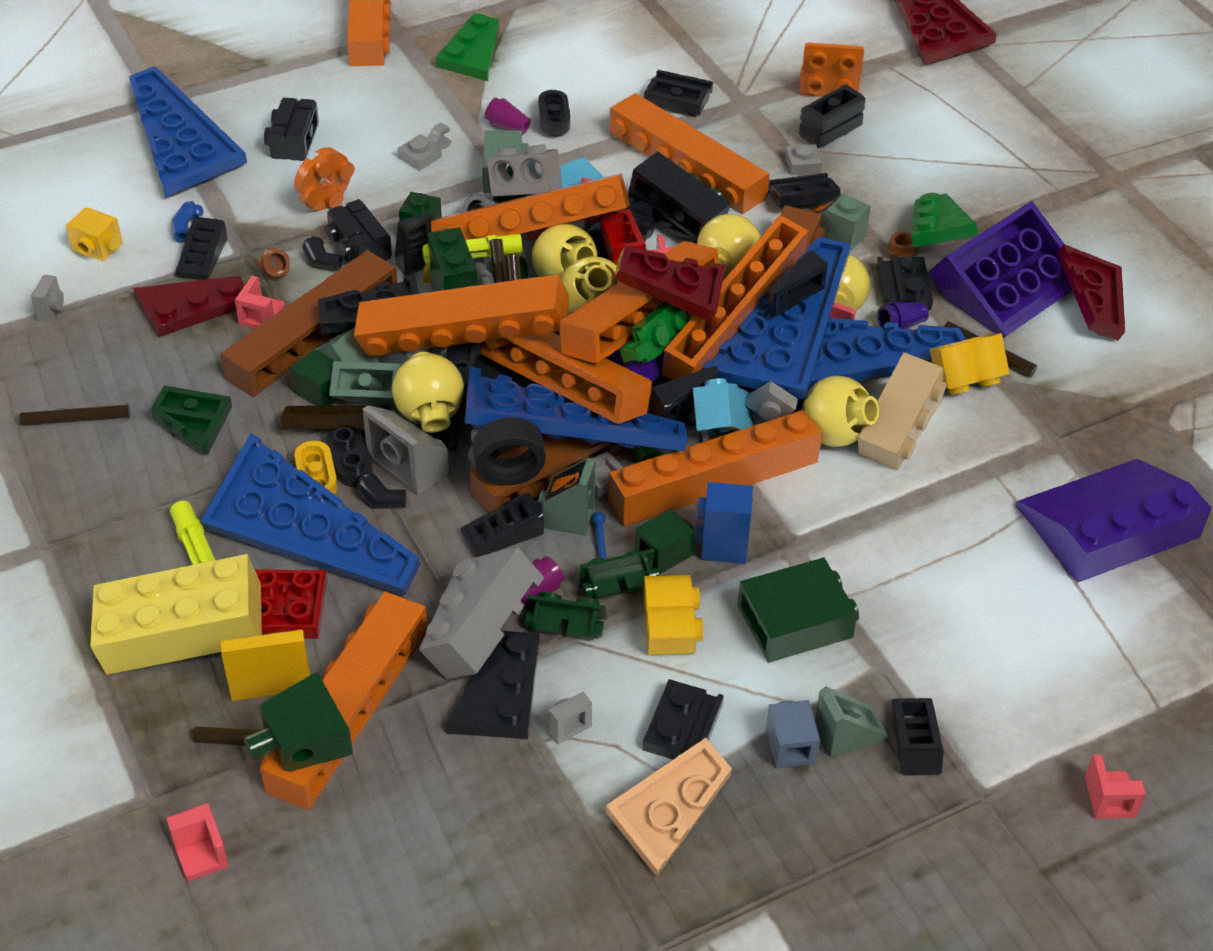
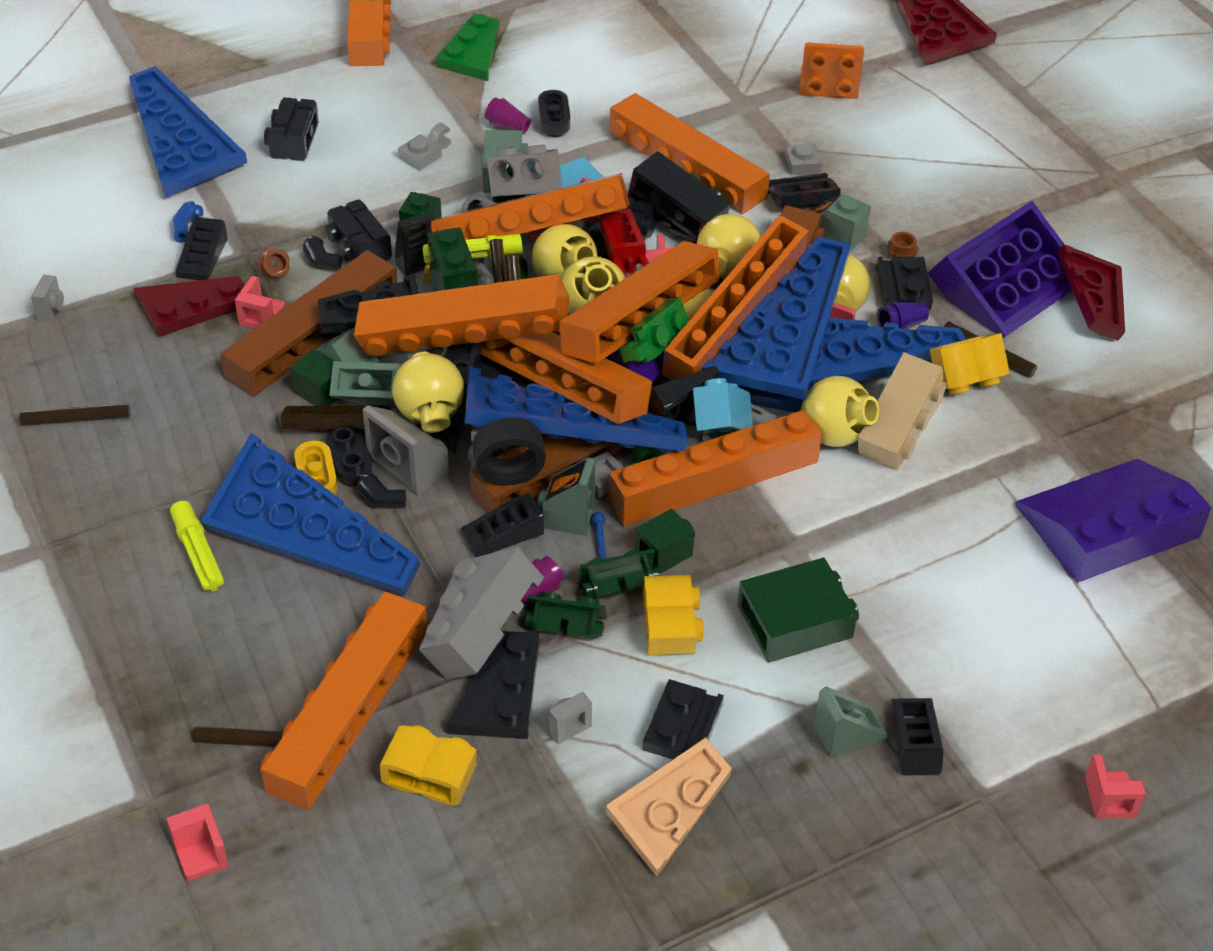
yellow brick [66,207,123,262] -> none
light yellow brick [90,554,262,675] -> none
dark green wing [151,385,232,454] -> none
yellow tile [220,630,310,701] -> none
dark green torso [244,672,353,772] -> none
red tile [255,569,327,639] -> none
orange plate [294,147,355,210] -> none
dark red wing [614,246,726,322] -> none
black plate [644,70,713,115] -> none
blue brick [695,482,753,564] -> none
light grey plate [745,381,798,421] -> none
sand blue brick [766,700,820,769] -> none
black slope [768,250,828,318] -> none
black brick [799,85,866,149] -> none
green wing [911,192,979,247] -> none
none -> yellow brick [380,725,477,806]

